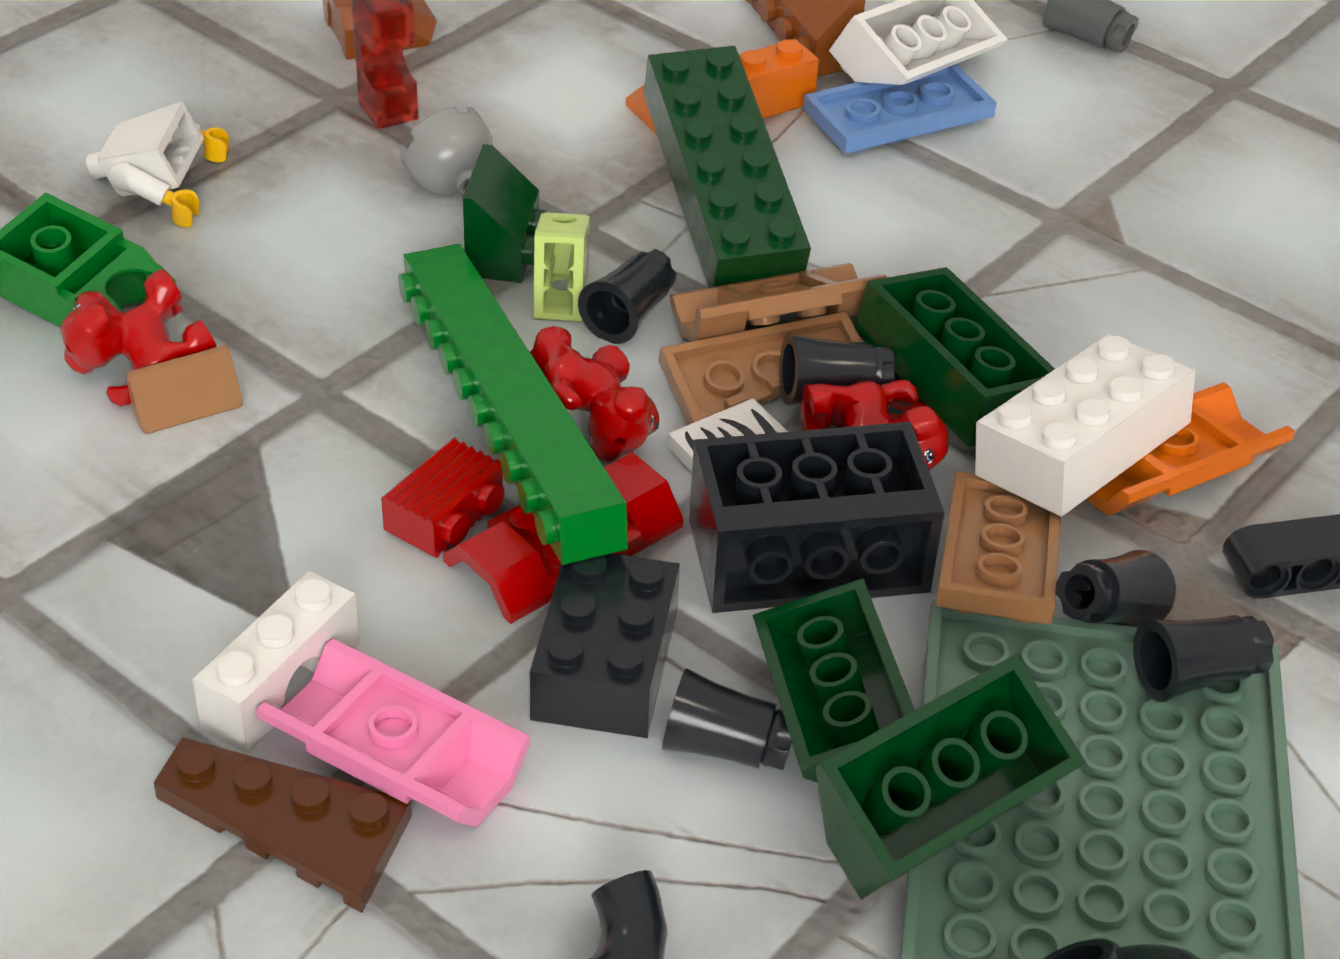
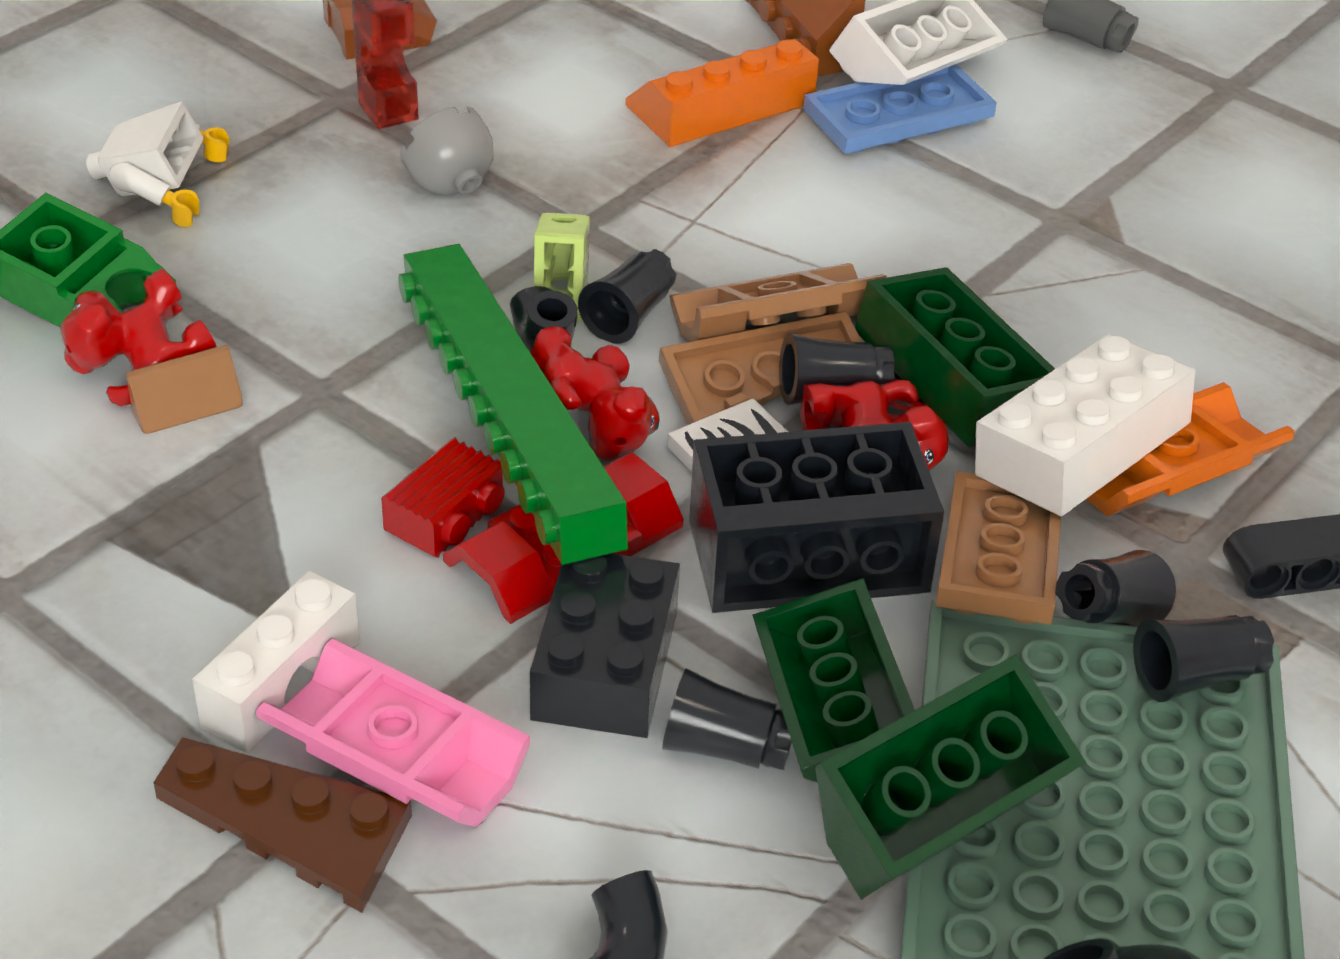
dark green slope [463,144,547,283] -> none
dark green brick [644,45,811,288] -> none
none -> black cylinder [510,286,578,352]

